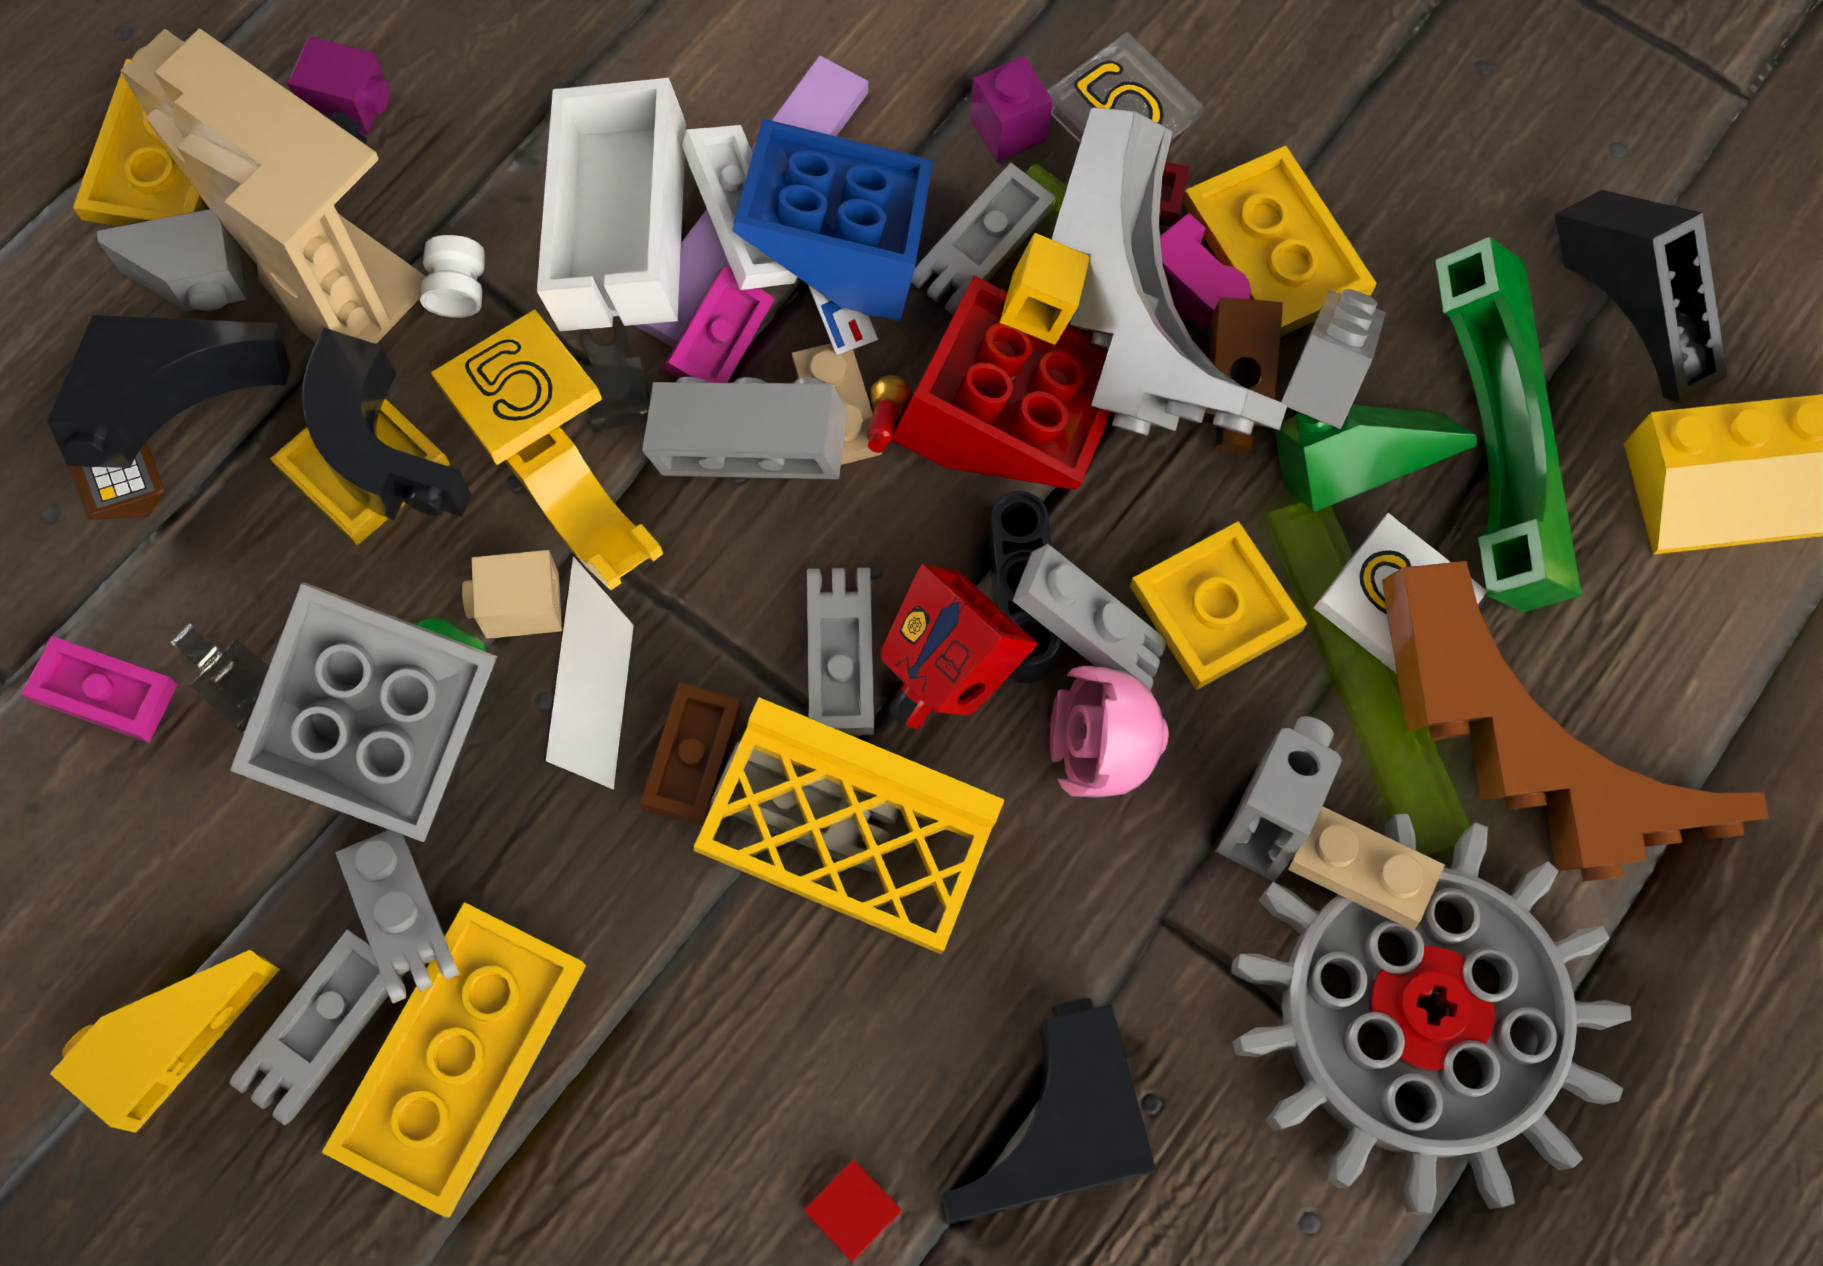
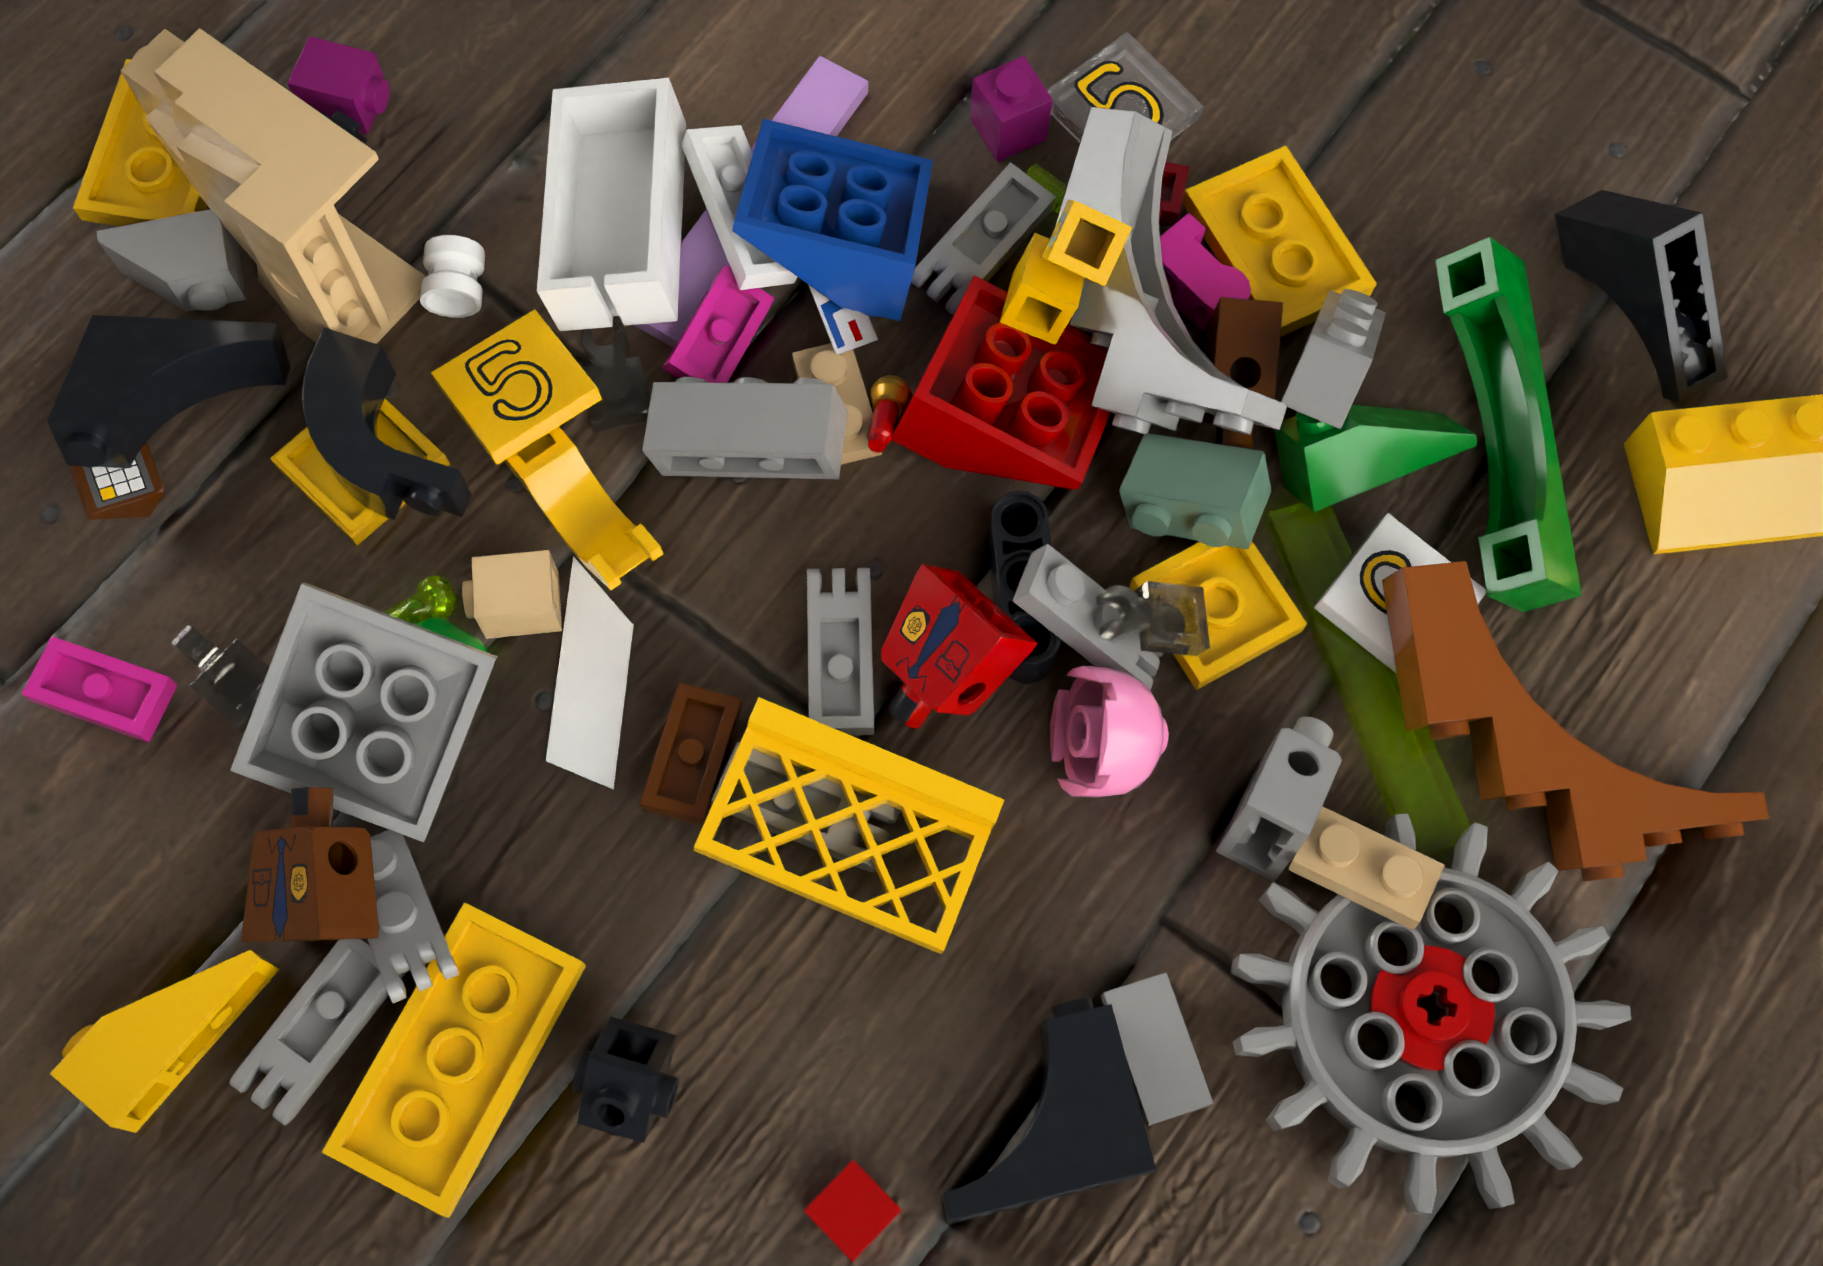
none -> reddish brown torso [242,787,379,942]
none -> clear neon green arm [383,575,457,623]
none -> black brick [572,1016,679,1143]
none -> yellow brick [1041,200,1132,287]
none -> clear smoke plate [1096,581,1210,656]
none -> light grey tile [1101,972,1214,1127]
none -> sand green brick [1119,433,1271,550]

